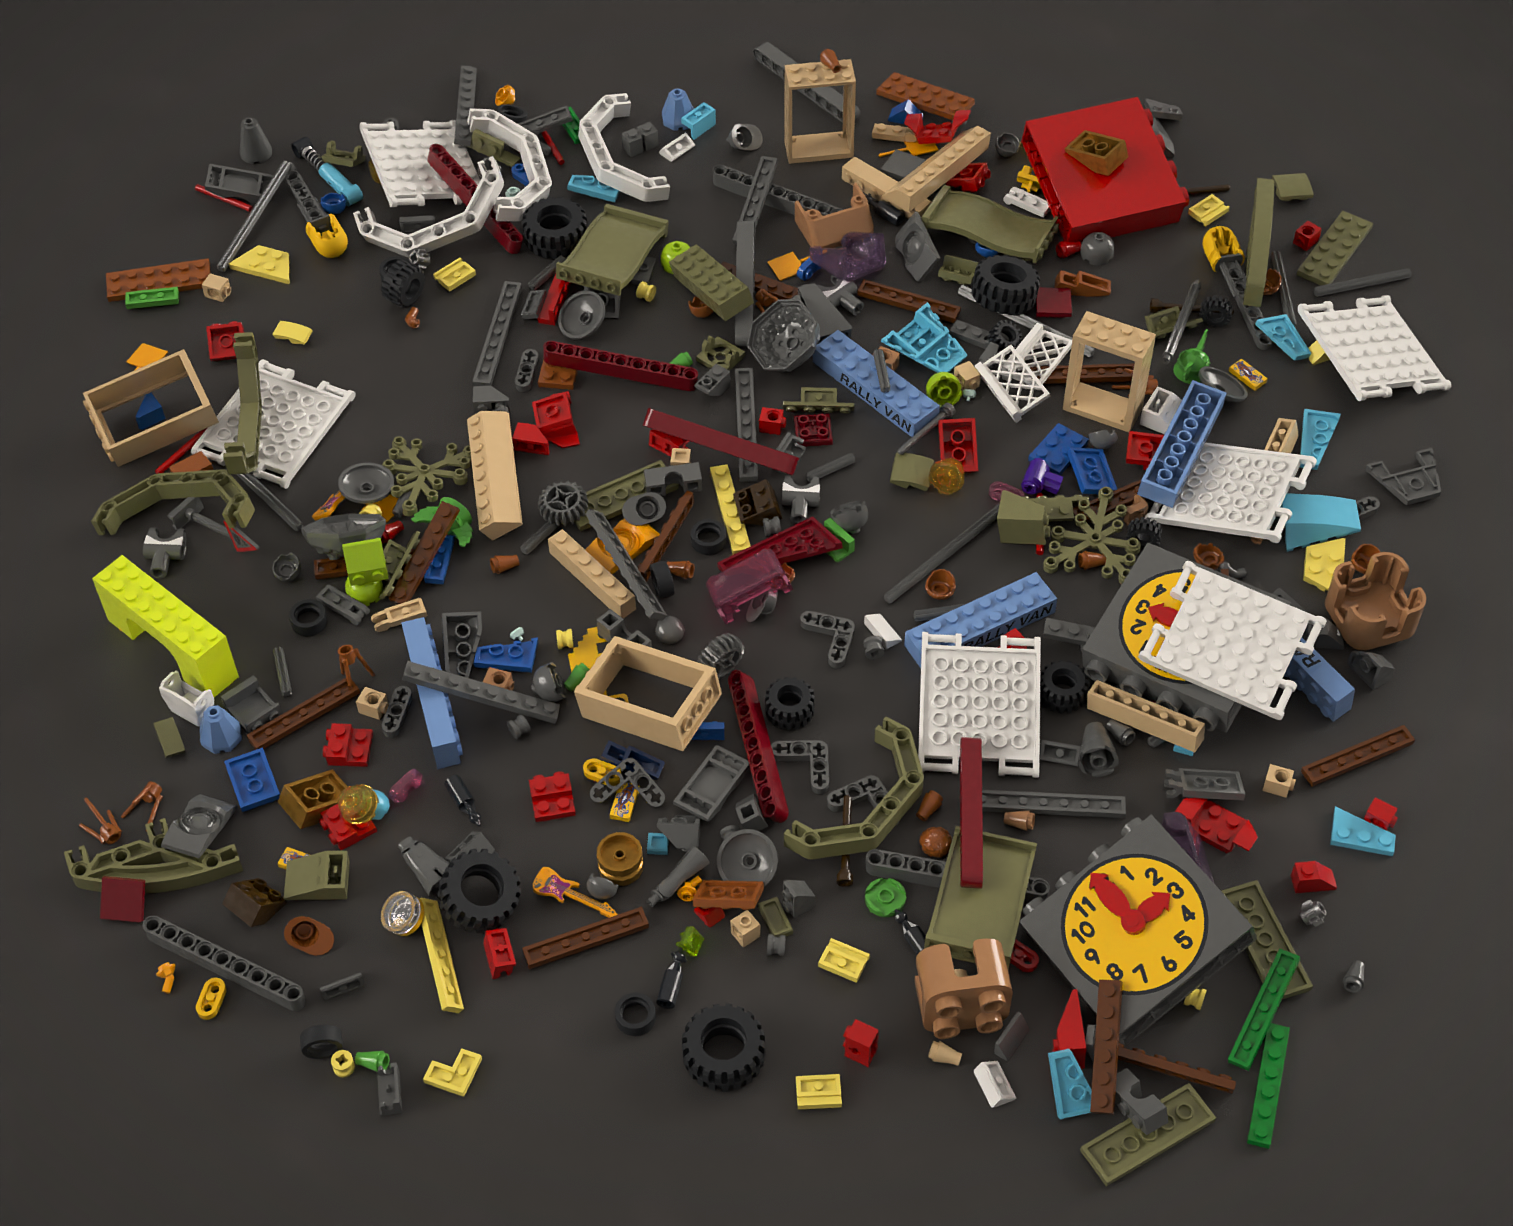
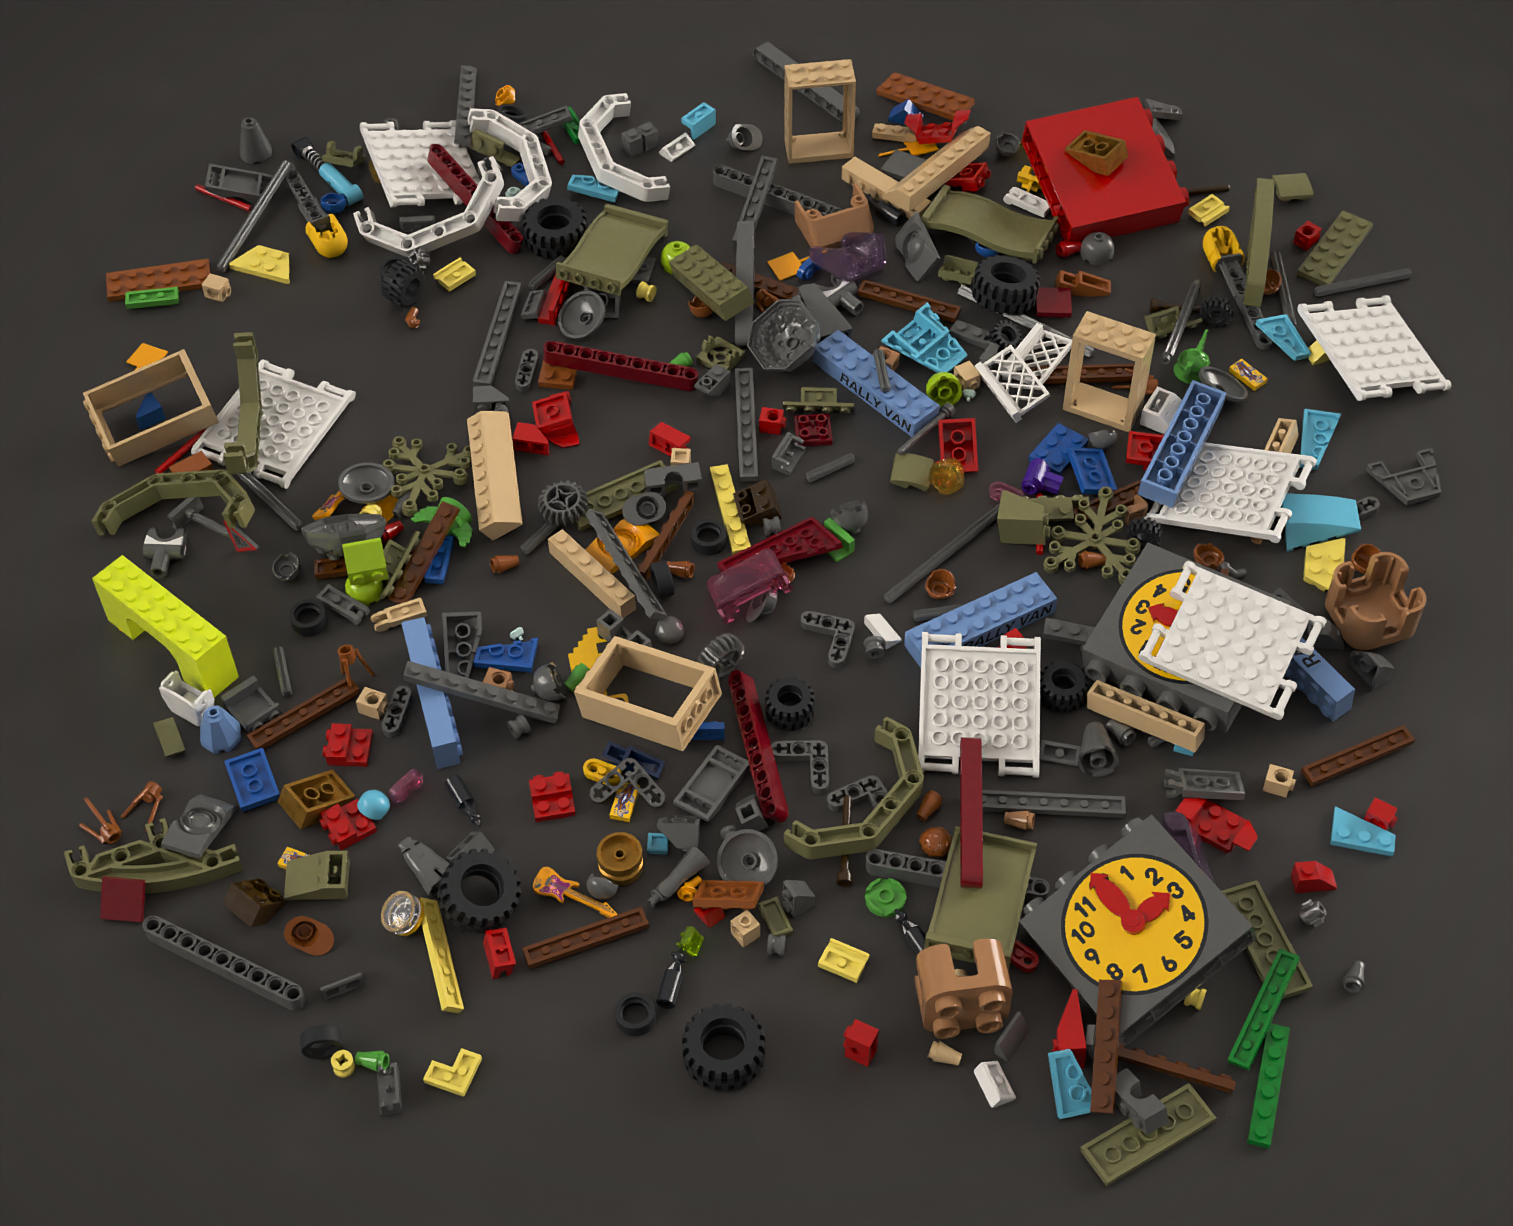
light orange plate [156,962,176,994] -> none
yellow plate [196,978,227,1020] -> none
red plate [206,321,244,362] -> none
light yellow slope [272,321,313,344] -> none
clear yellow cone [338,784,379,824] -> none
light yellow wheel [556,629,574,649] -> none
dark red beam [643,408,799,475] -> none
medium blue cone [662,89,694,131] -> none
dark grey connector [782,475,820,524] -> none
light yellow plate [796,1074,842,1110] -> none
dark orange cone [820,49,841,73] -> none

